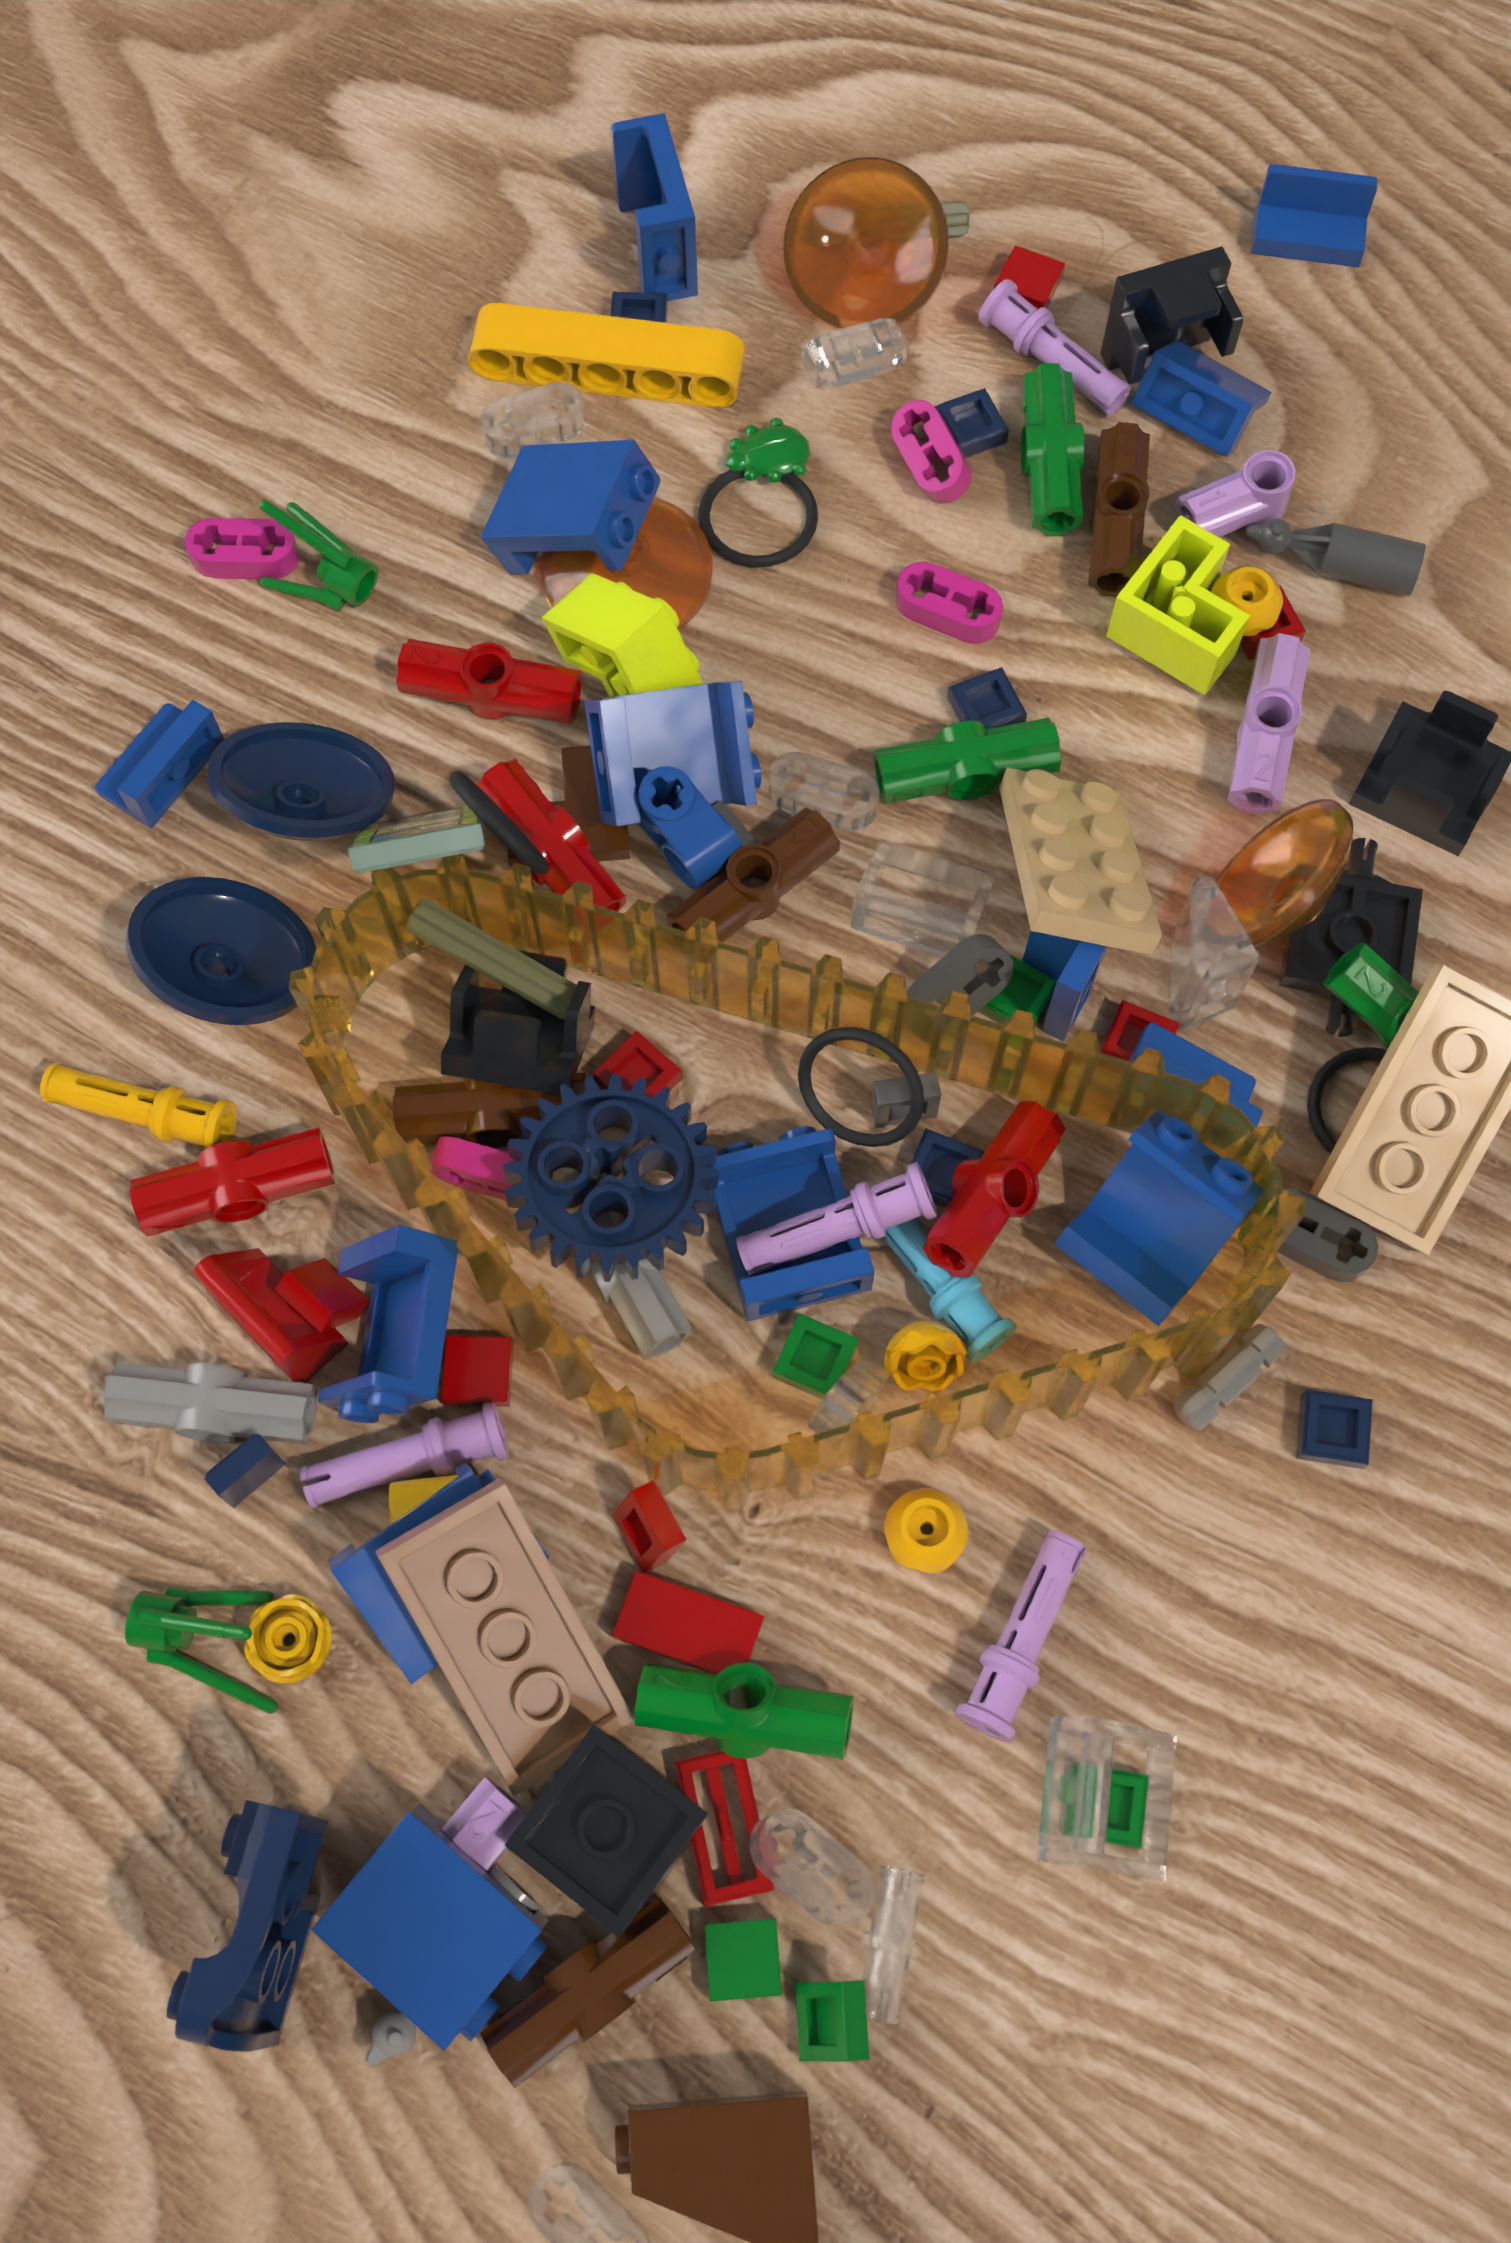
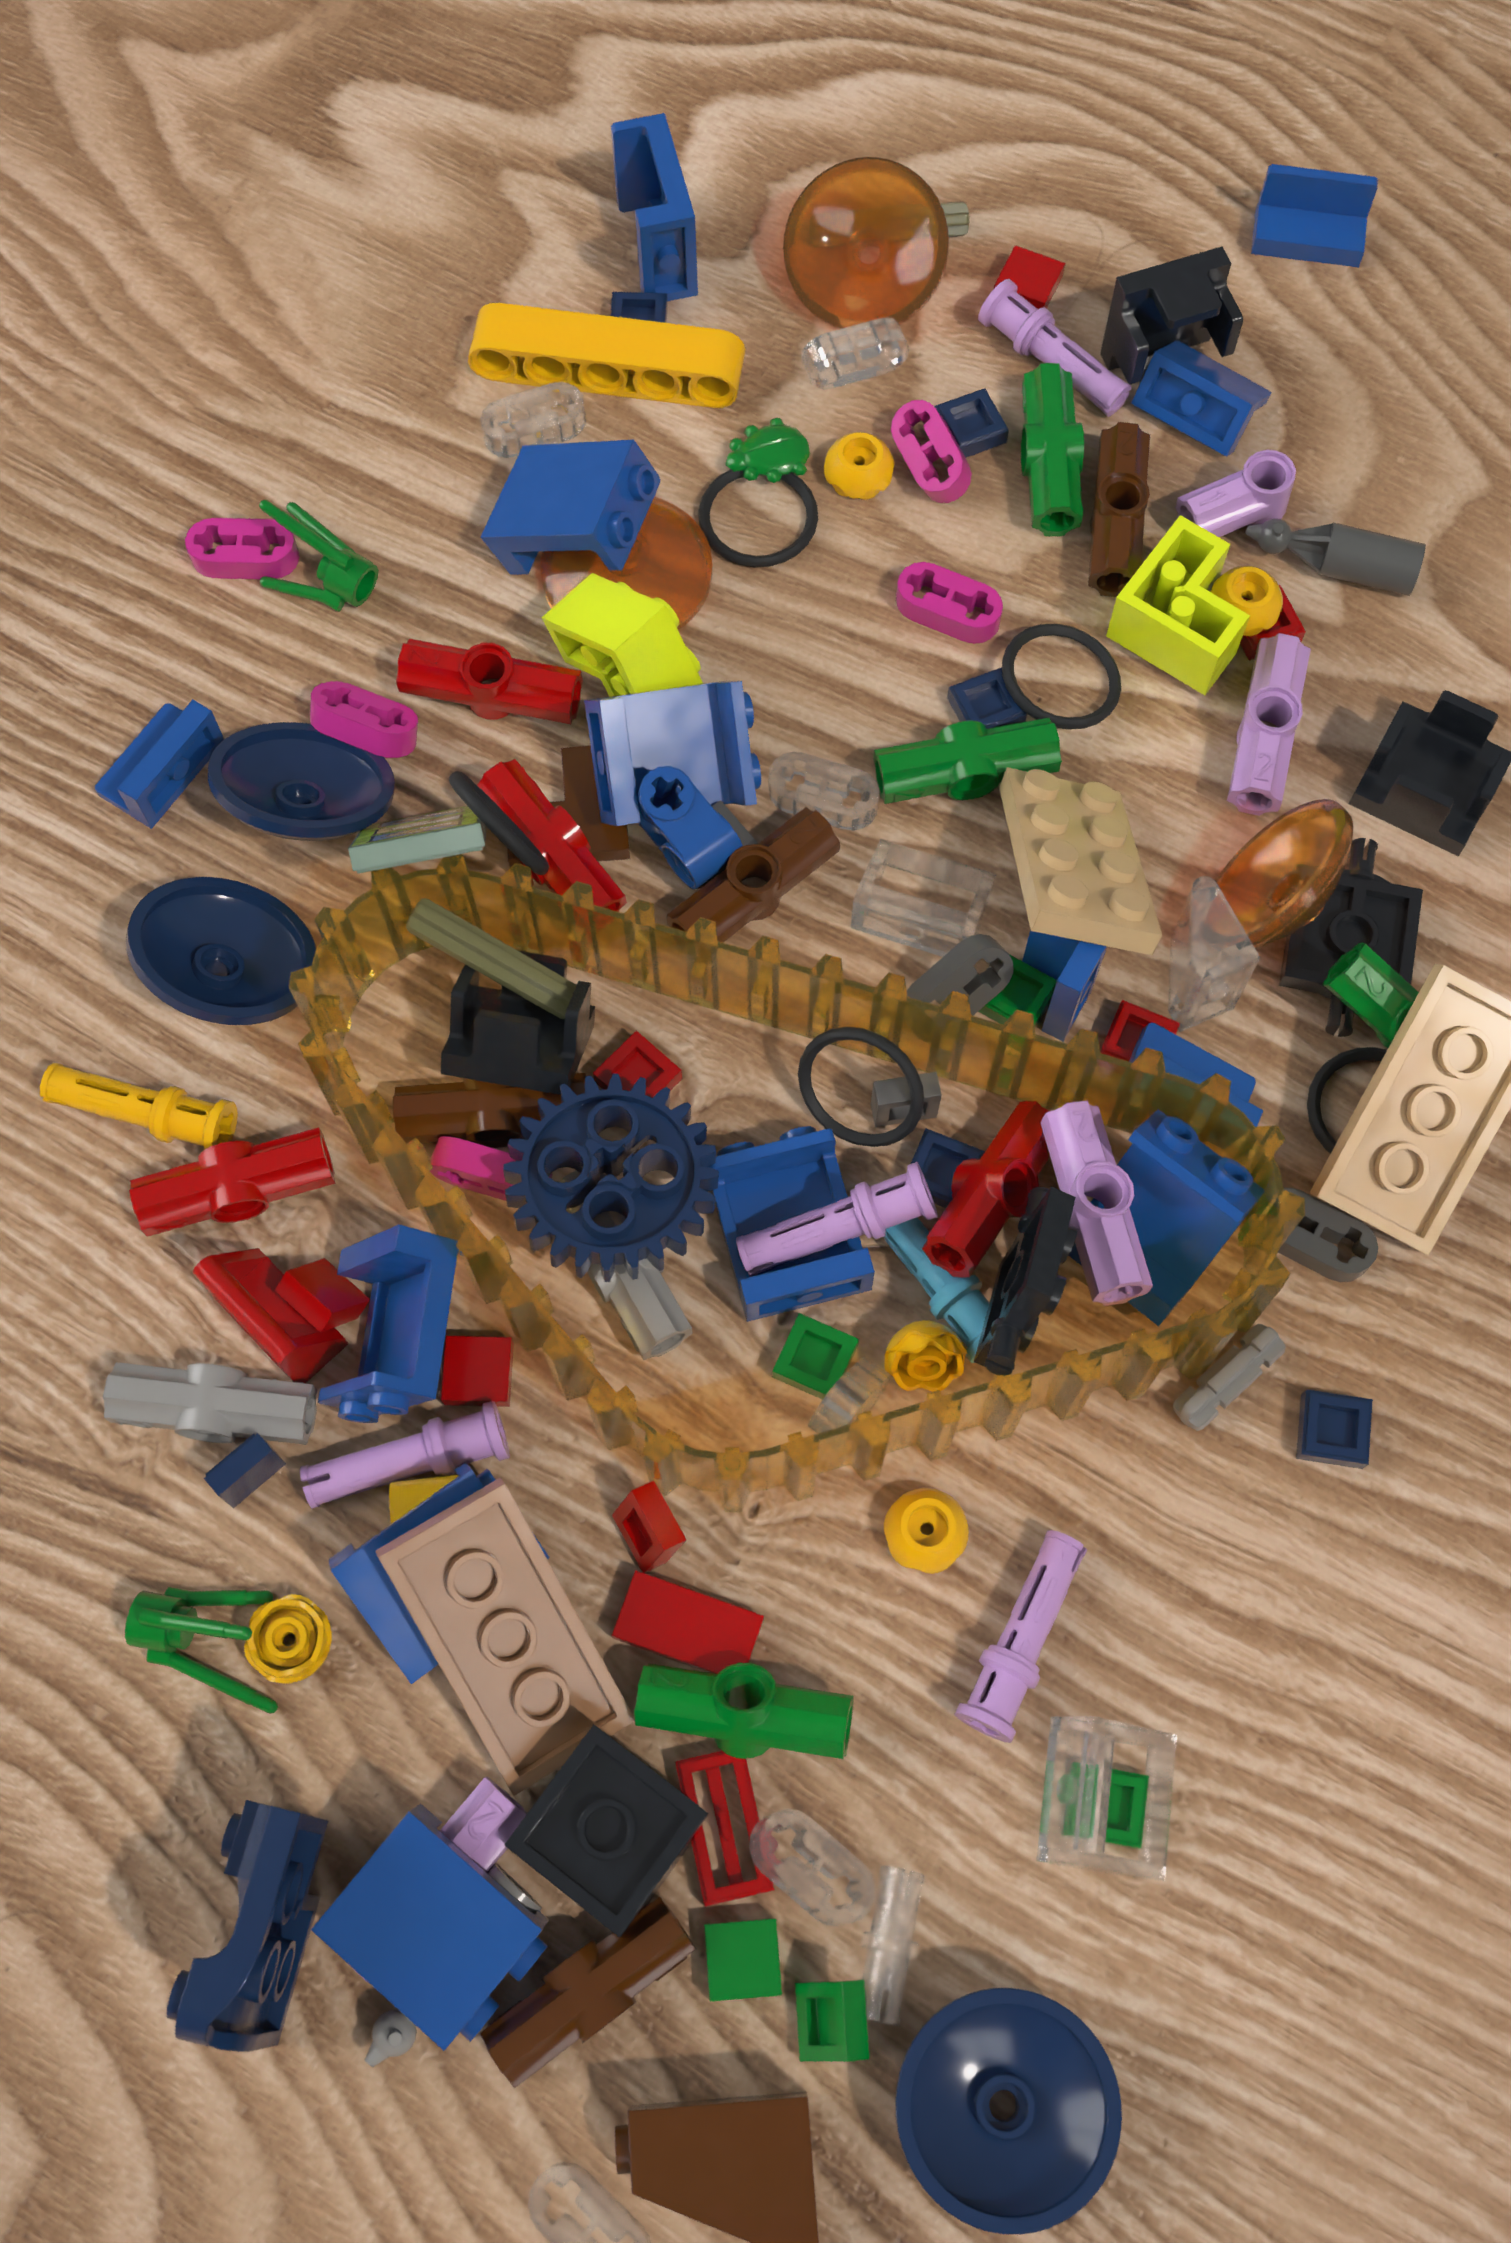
none -> dark pink beam [310,681,418,758]
none -> yellow plate [824,432,895,500]
none -> dark blue dish [895,1988,1122,2235]
none -> black plate [974,1186,1078,1376]
none -> black tyre [1002,624,1121,730]
none -> lavender piece [1041,1101,1153,1306]

